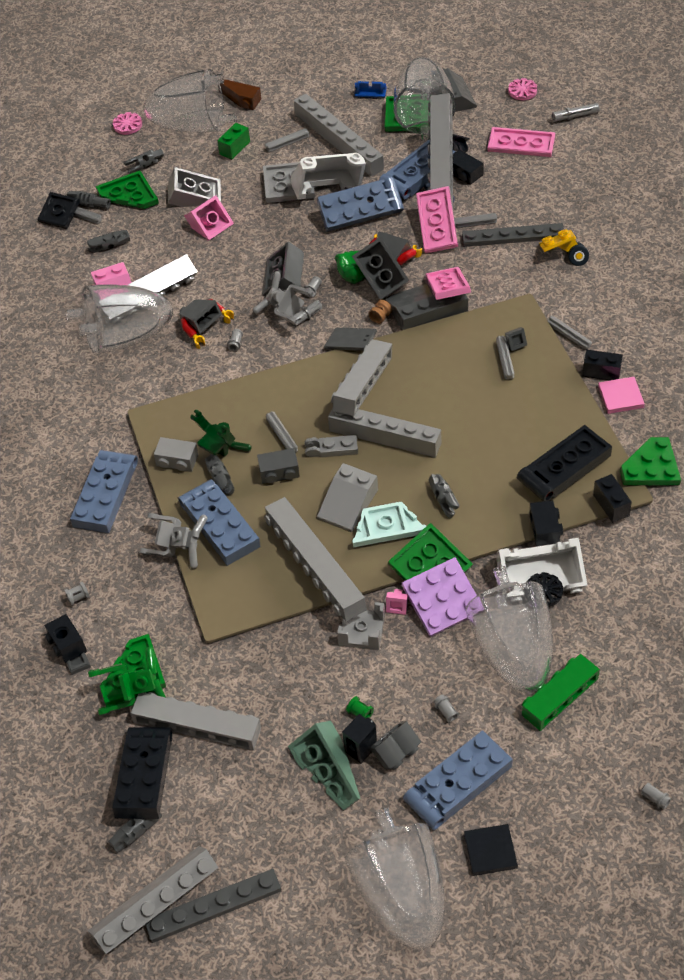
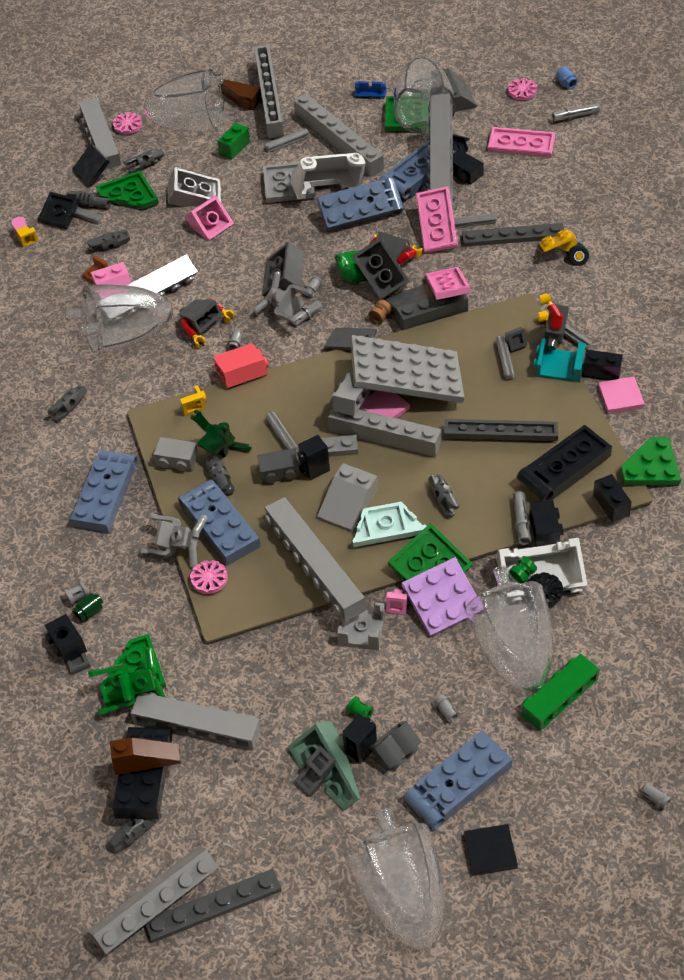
none -> yellow leg [12,217,39,247]
none -> dark grey hinge [47,385,87,423]
none -> black tile [72,143,110,187]
none -> dark green brick [72,593,103,622]
none -> light grey brick [78,98,121,170]
none -> dark orange bracket [82,256,108,284]
none -> reddish brown slope [110,738,181,775]
none -> yellow bracket [180,385,207,416]
none -> bright pink wheel [190,560,228,594]
none -> coral brick [213,343,268,388]
none -> light grey brick [254,45,284,139]
none -> dark grey slope [295,746,336,796]
none -> black brick [297,435,330,480]
none -> light grey plate [350,335,465,403]
none -> bright pink tile [359,390,410,418]
none -> dark grey plate [444,419,558,441]
none -> green wheel [509,556,537,584]
none -> light grey pin [512,491,532,545]
none -> teal panel [533,338,586,382]
none -> torso [537,293,569,350]
none -> medium blue brick [556,67,578,89]

